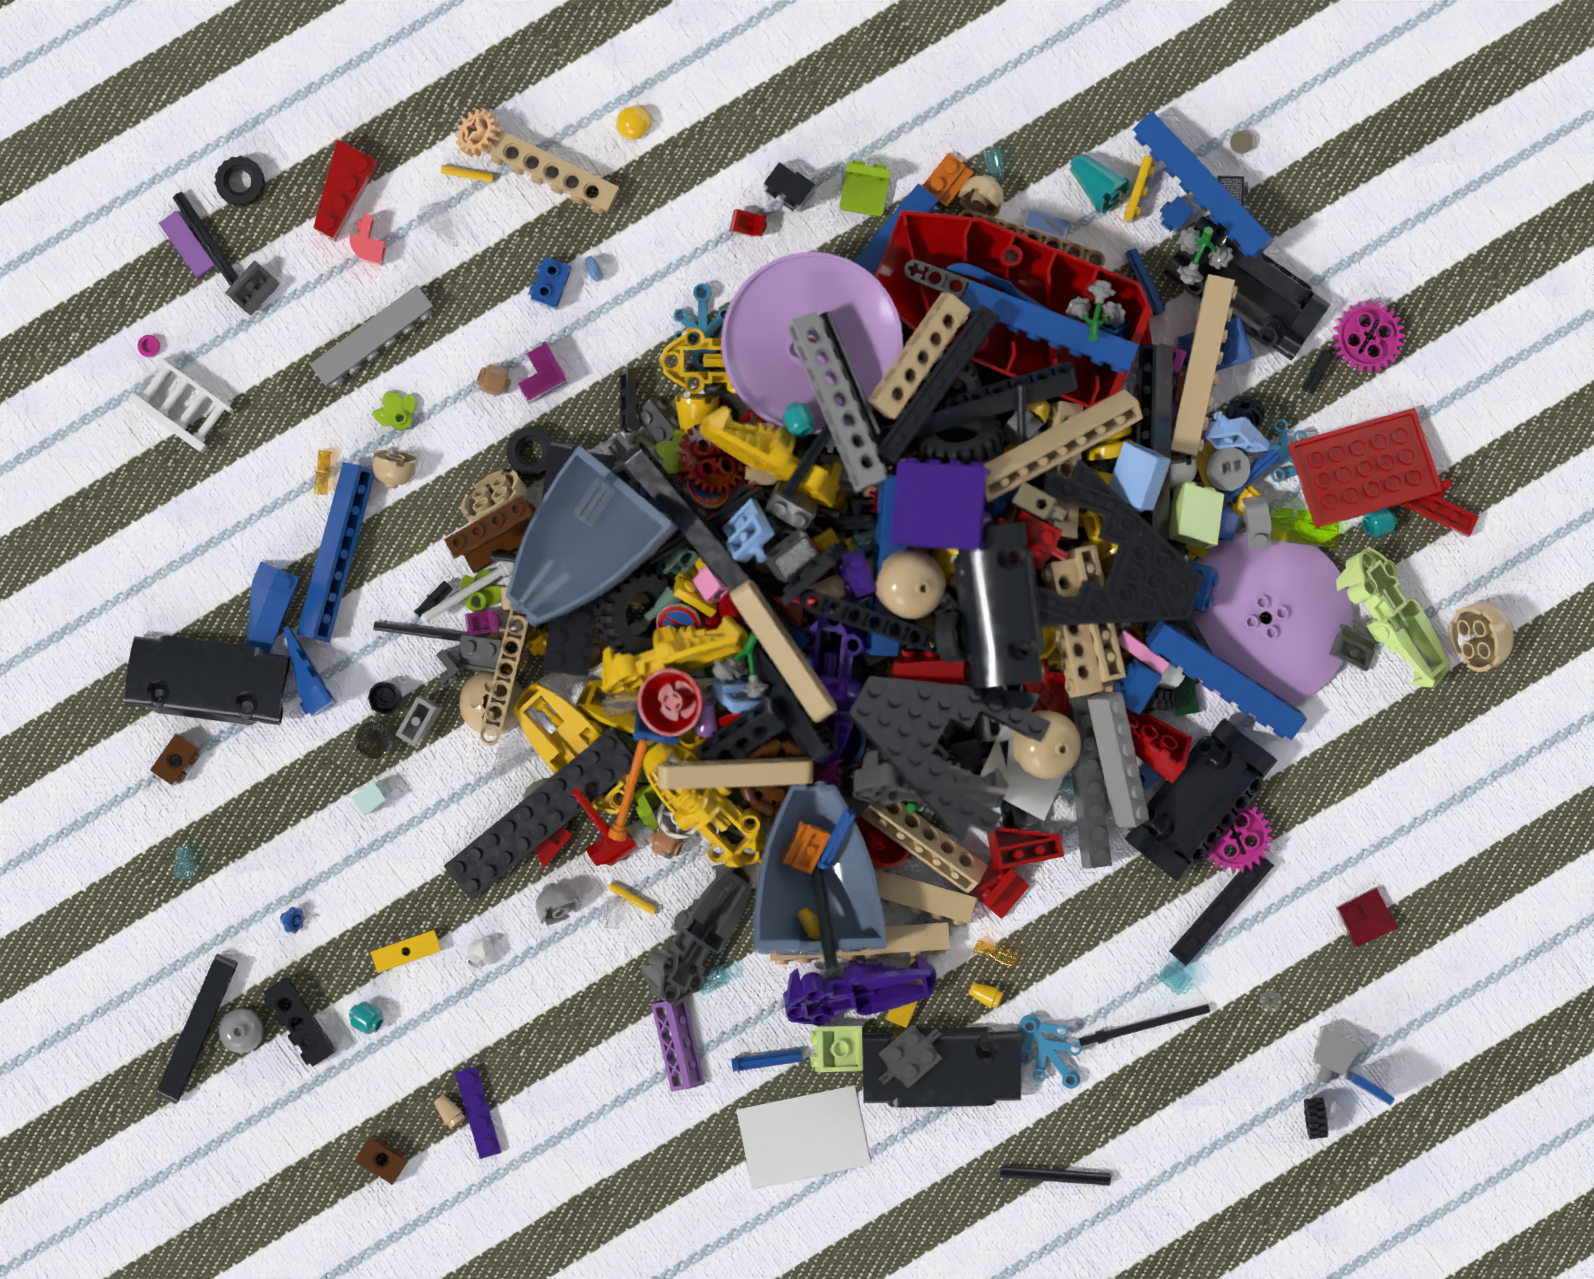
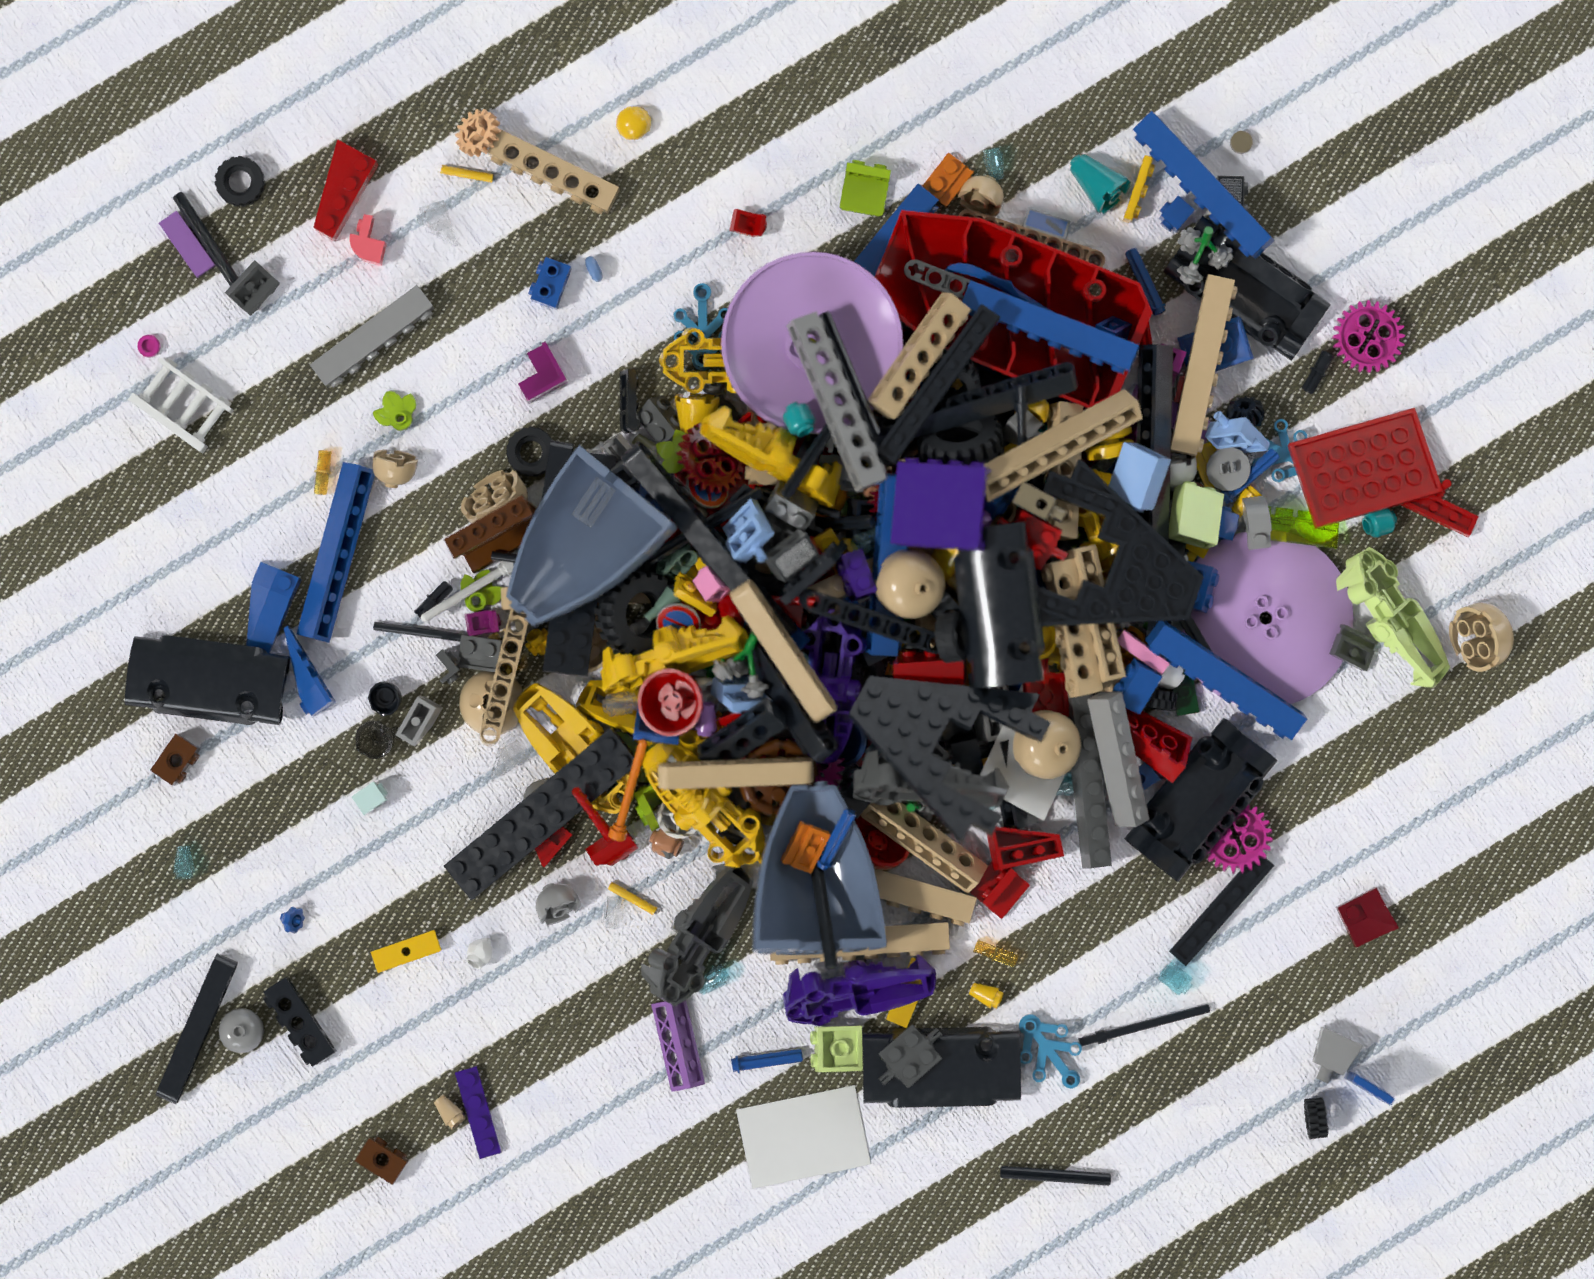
teal head [349,1001,384,1035] -> none
medium nougat head [477,364,511,396] -> none
black brick [763,162,815,212] -> none
yellow cone [796,907,820,941] -> none
light grey plant [1066,281,1126,342] -> none
clear plate [1260,990,1282,1012] -> none

